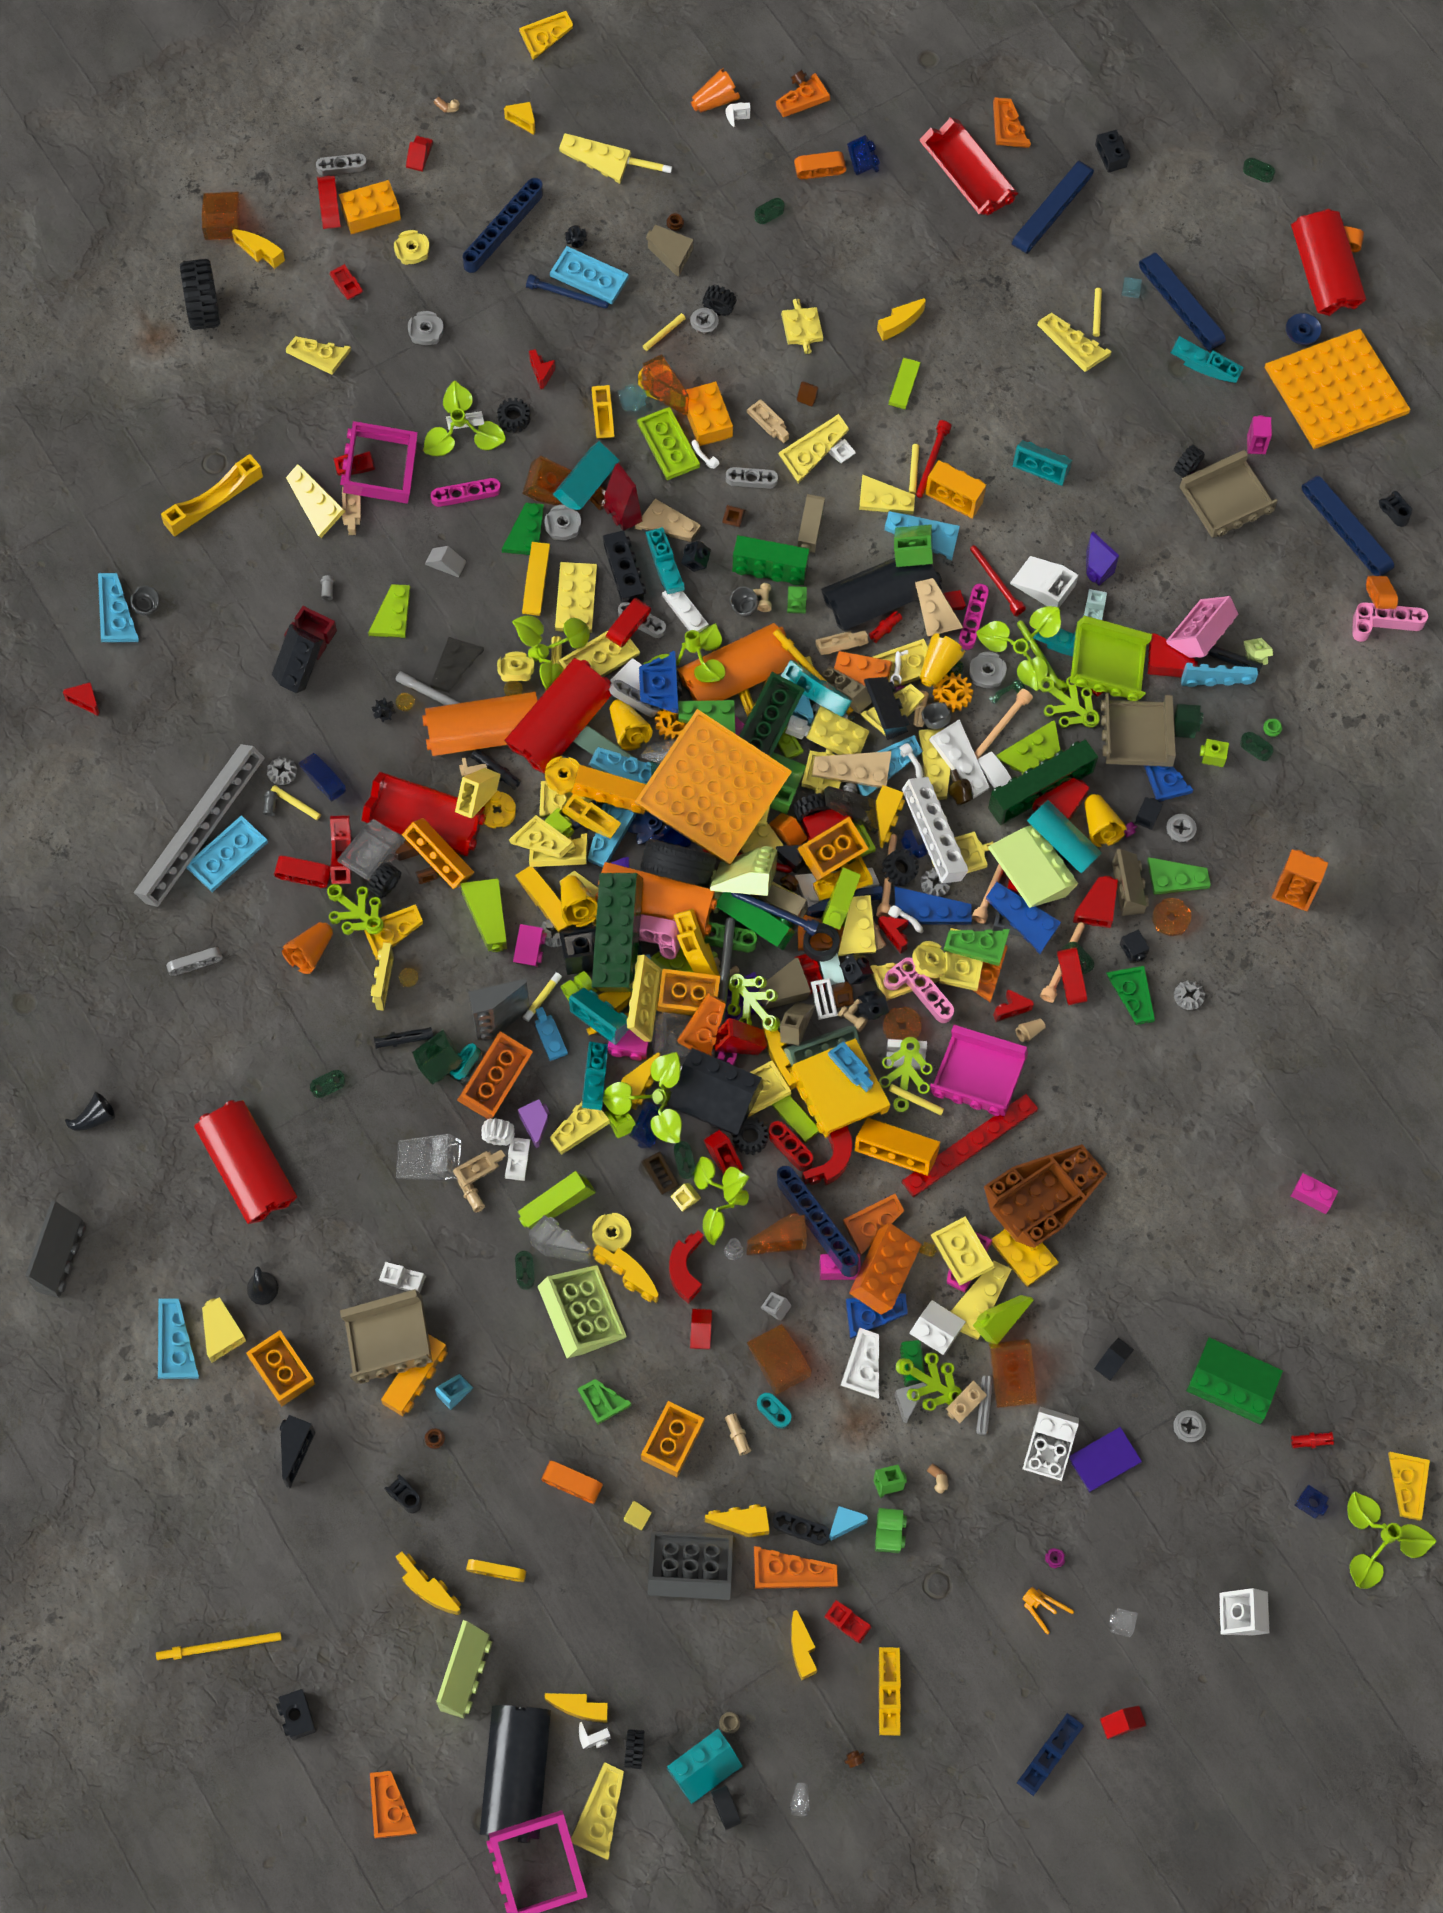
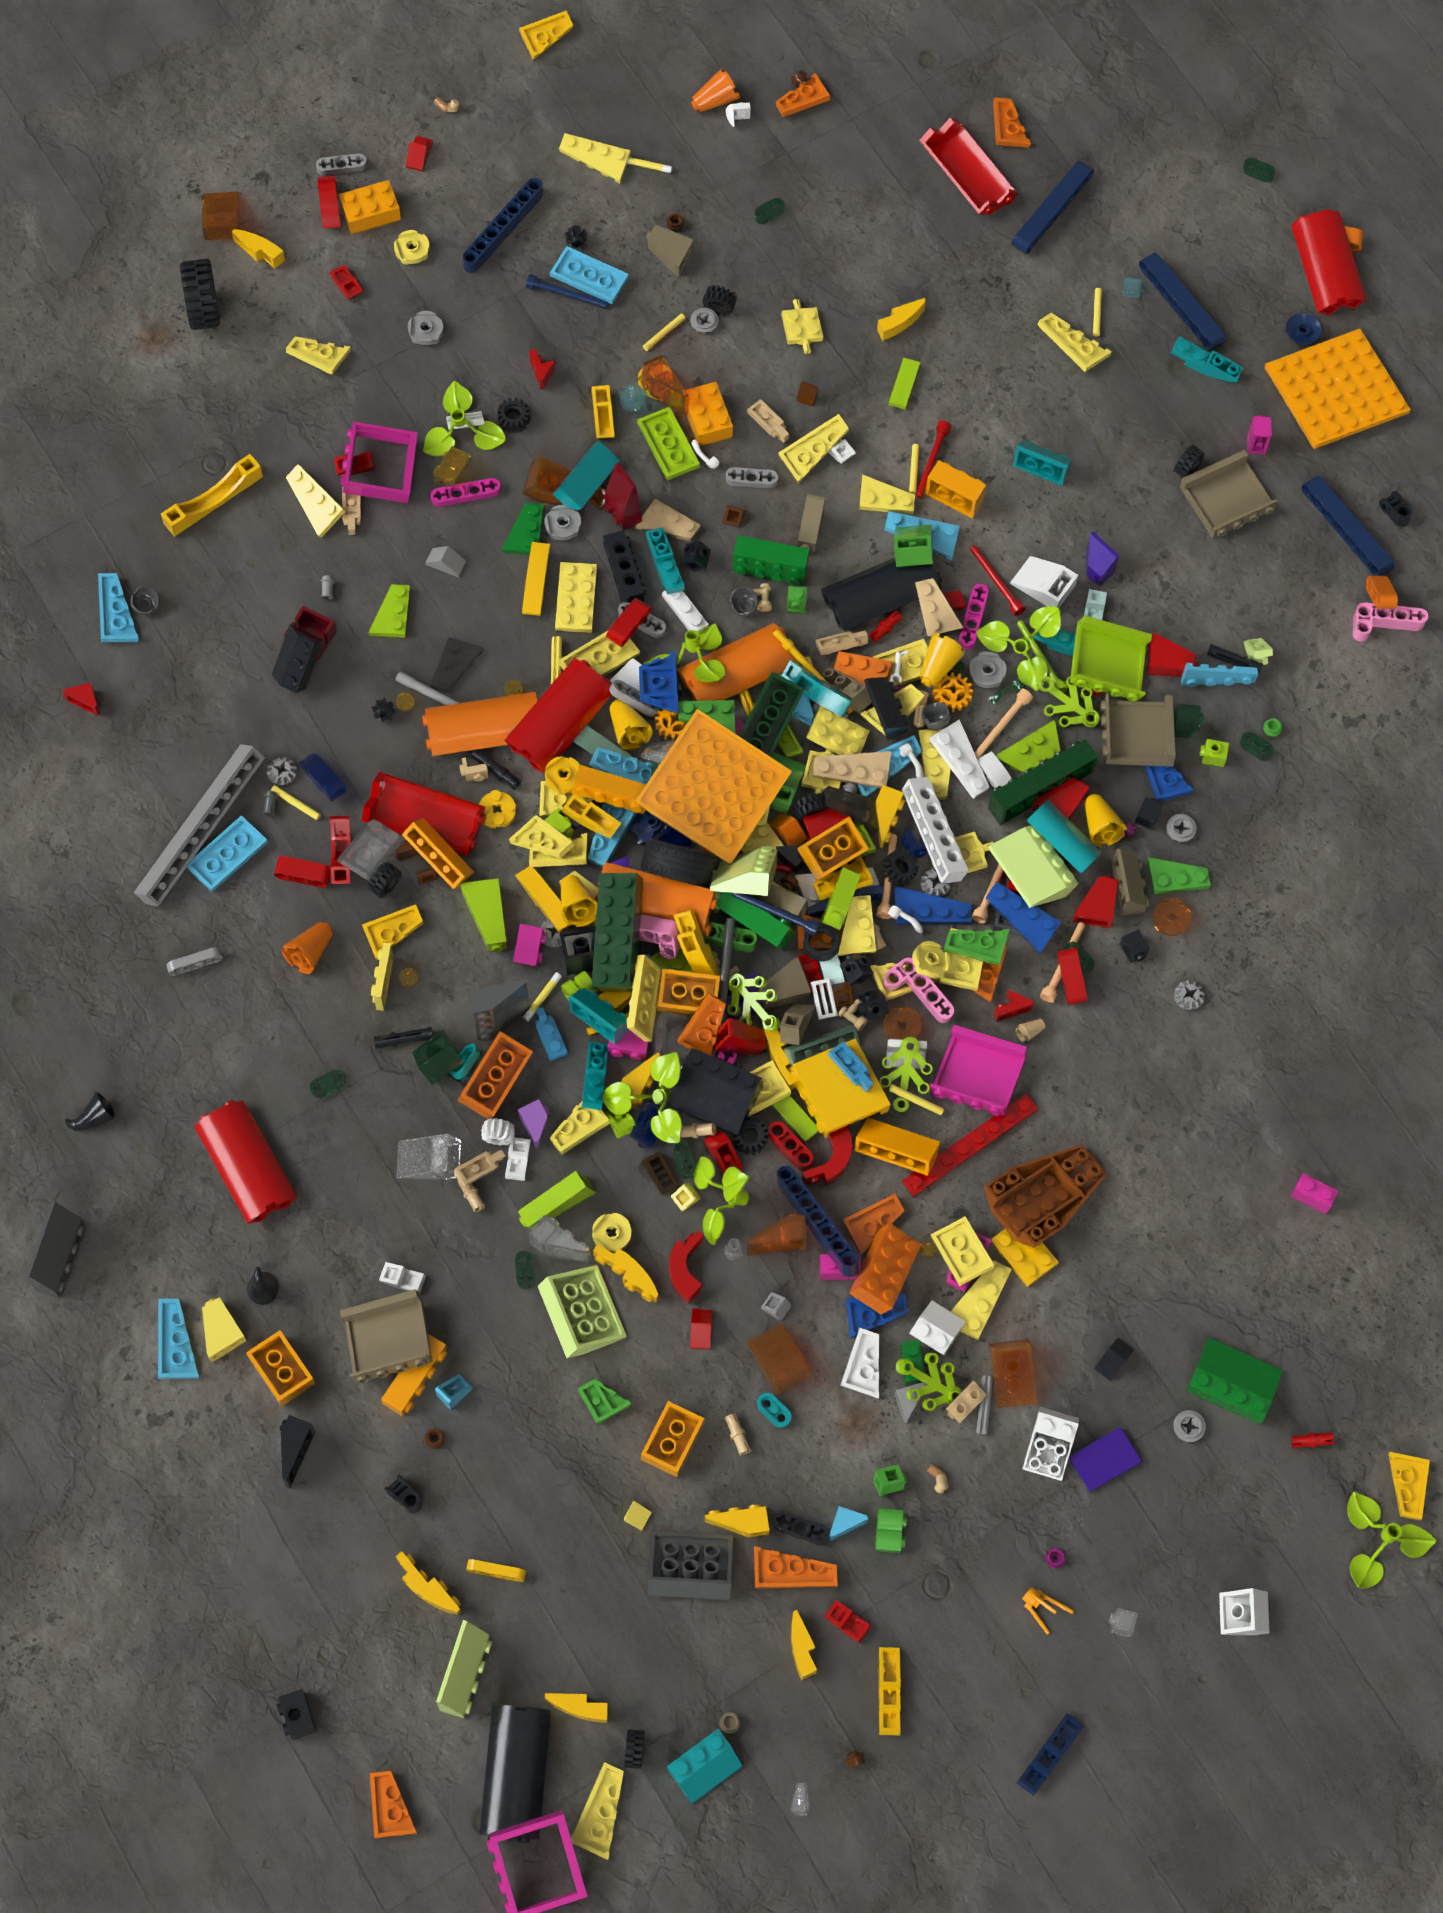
yellow bar [156,1632,282,1660] -> none
lime plant [327,884,384,935] -> none
light yellow slope [455,768,501,818] -> none
light yellow plate [497,652,534,682] -> none
yellow slope [504,102,535,135] -> none
lime plant [512,616,590,690] -> none
orange beam [541,1461,603,1504] -> none
white plate [579,1722,611,1749] -> none
black tyre [711,1785,741,1830] -> none
white plate [785,715,811,741] -> none
orange beam [794,151,846,179] -> none
clear blue bracket [847,135,880,175] -> none
red slope [878,916,908,954] -> none
dark brown piece [948,769,973,805] -> none
lime slope [973,1295,1034,1344] -> none
black brick [1095,129,1130,173] -> none
red slope [1100,1706,1147,1739] -> none
green wing [1106,966,1155,1025] -> none
bright pink slope [1166,596,1238,658] -> none
orange brick [1272,849,1328,911] -> none
clear blue brick [1294,1485,1329,1519] -> none
none -> clear yellow bracket [433,446,471,487]
none -> tan pin [680,1123,716,1138]

